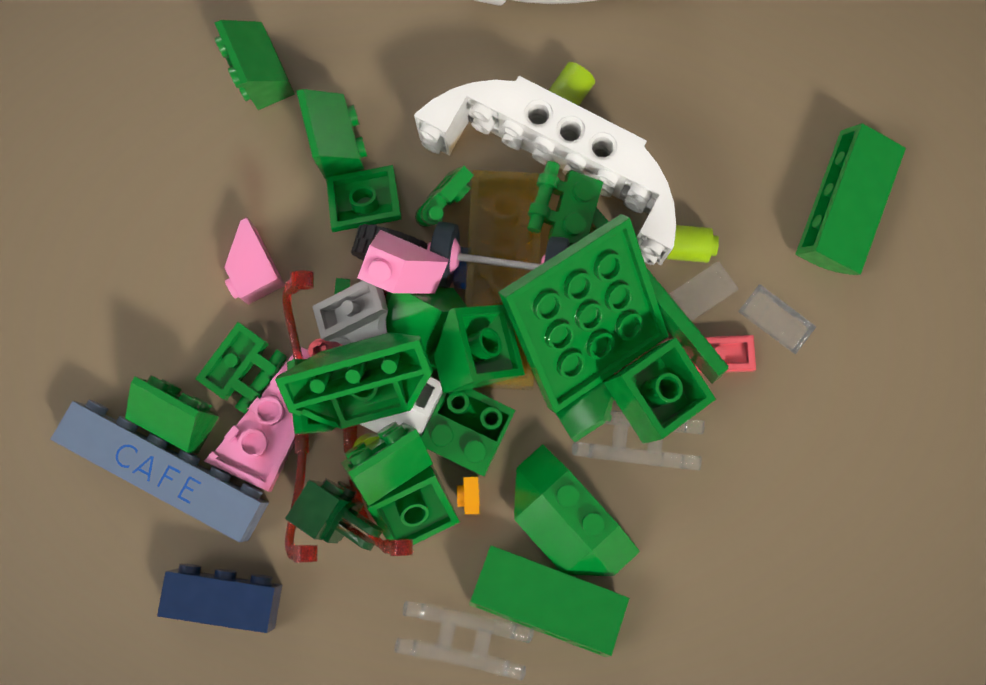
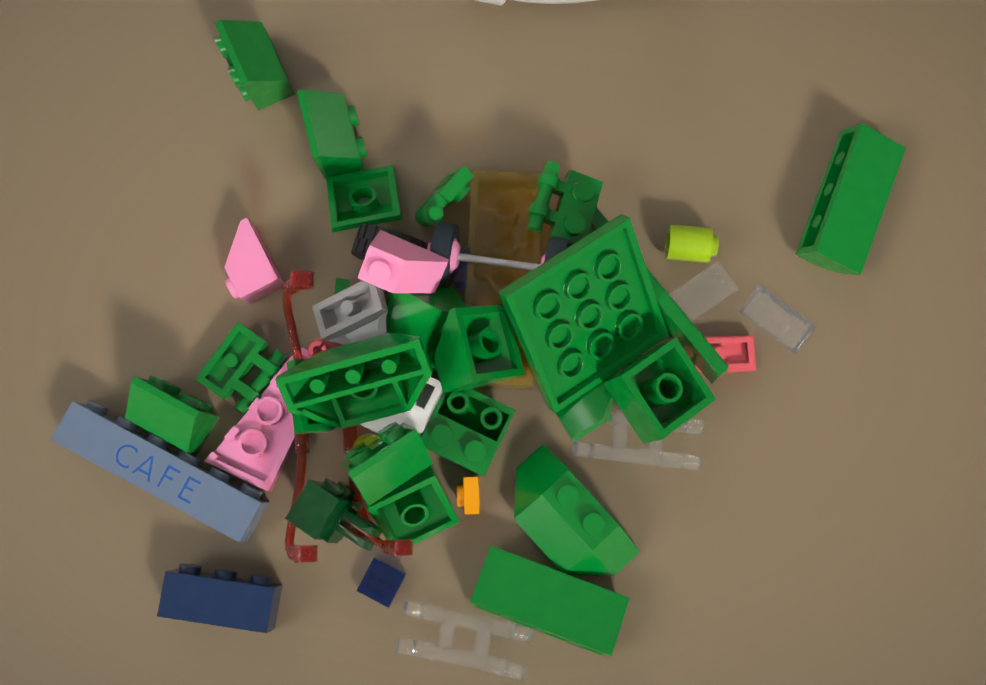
white slope [414,76,676,265] -> none
lime brick [548,62,595,106] -> none
none -> clear blue tile [357,557,406,608]

